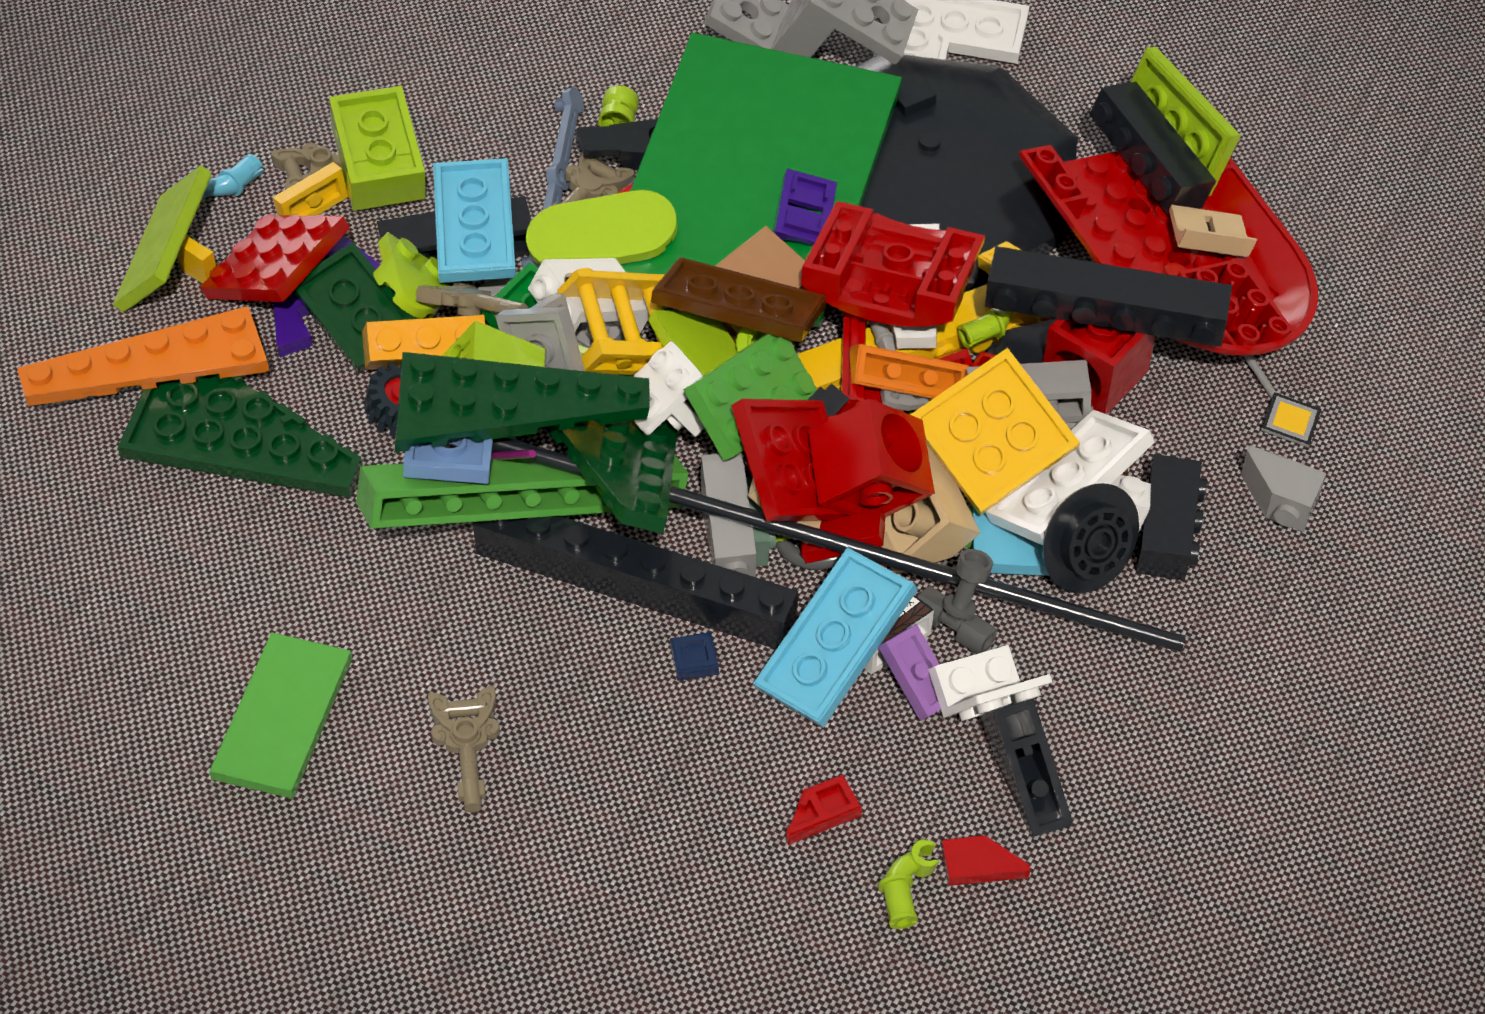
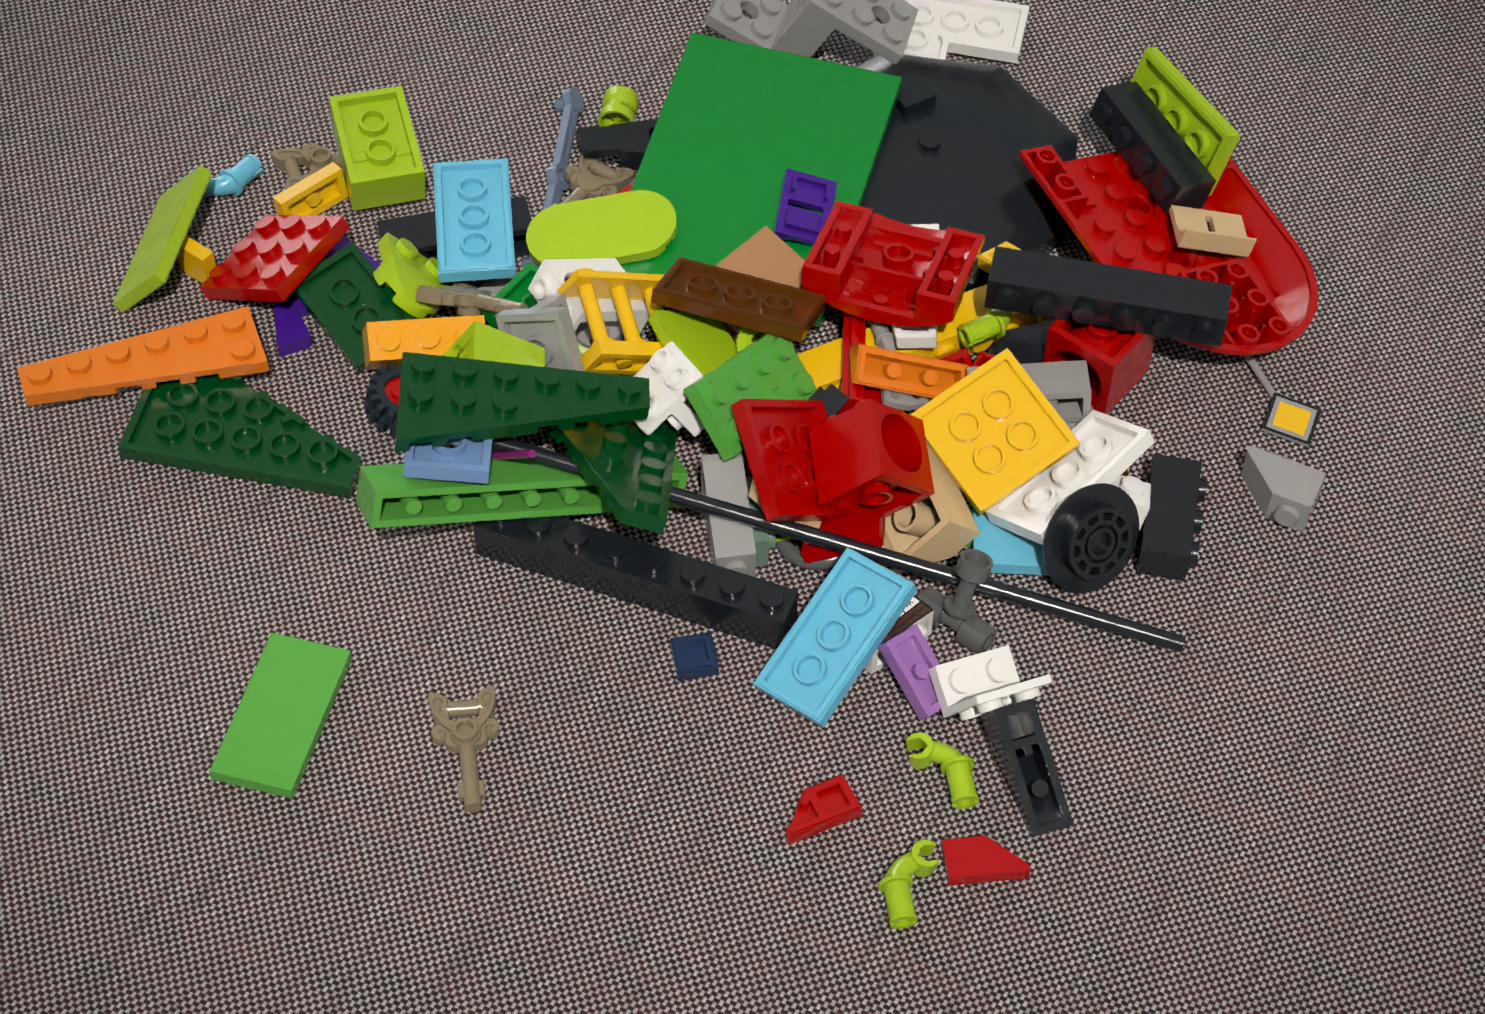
none -> lime piece [906,733,979,809]

